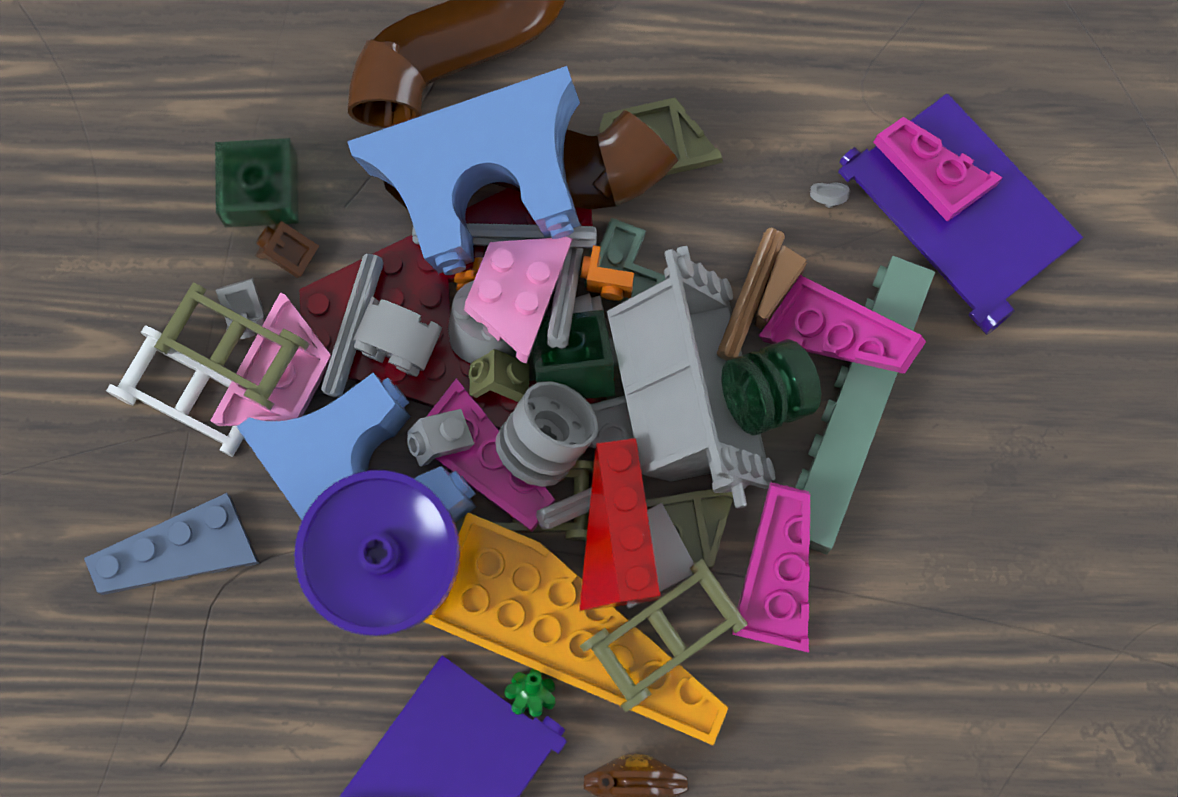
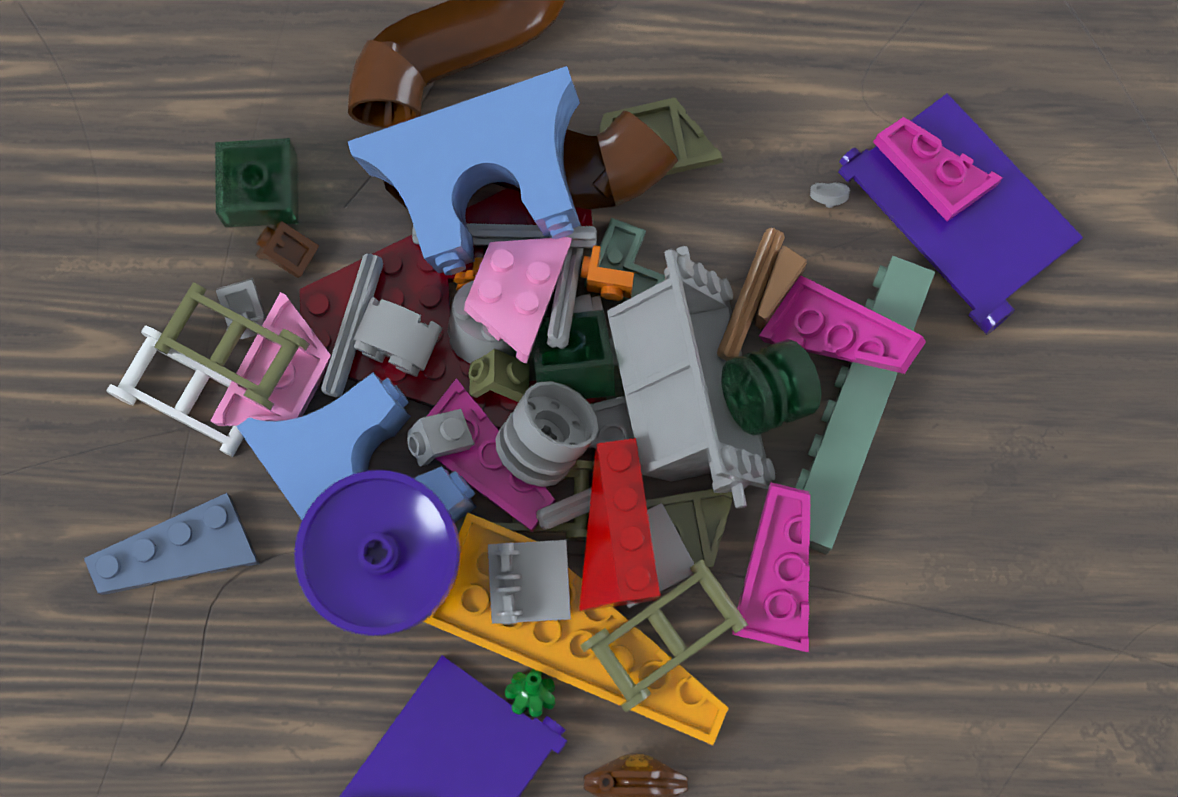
none -> light grey hinge [488,540,571,624]

